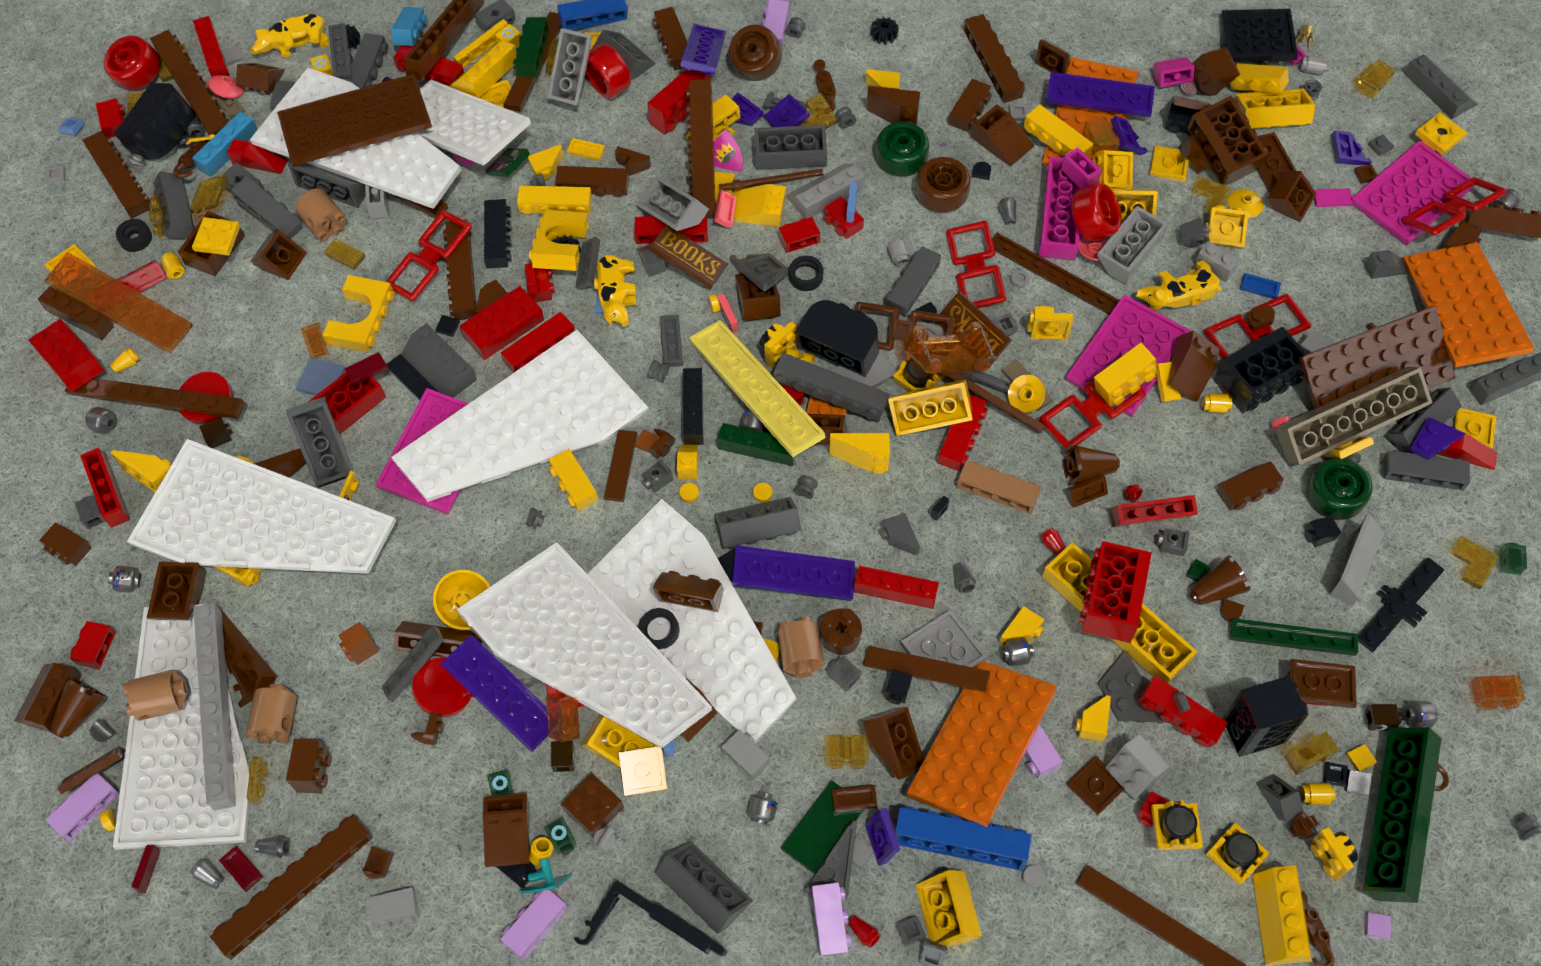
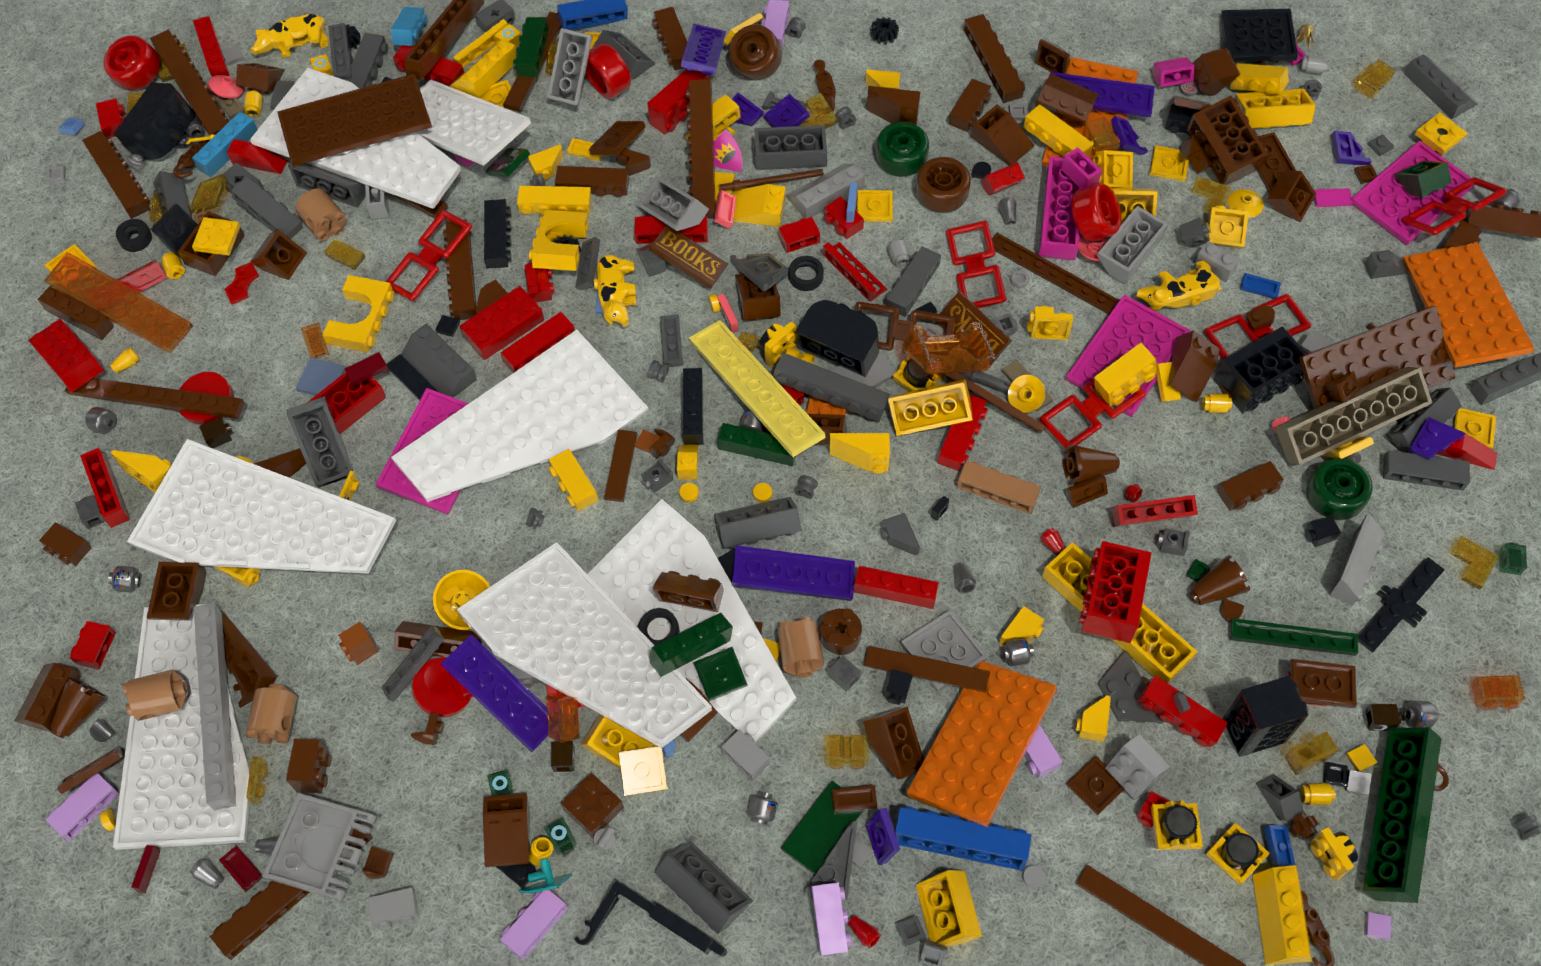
none -> black tile [150,204,198,256]
none -> red tile [224,262,259,305]
none -> yellow brick [244,91,263,117]
none -> light grey hinge [262,793,376,902]
none -> reddish brown tile [589,121,646,155]
none -> dark green brick [650,612,733,677]
none -> dark green tile [694,647,748,701]
none -> yellow tile [724,13,764,45]
none -> clear yellow plate [739,331,761,348]
none -> red fence [823,242,887,302]
none -> yellow tile [857,190,893,222]
none -> red brick [981,162,1025,196]
none -> reddish brown slope [1036,73,1099,126]
none -> blue plate [1264,825,1296,867]
none -> reddish brown slope [1326,371,1360,403]
none -> dark green slope [1394,160,1452,198]

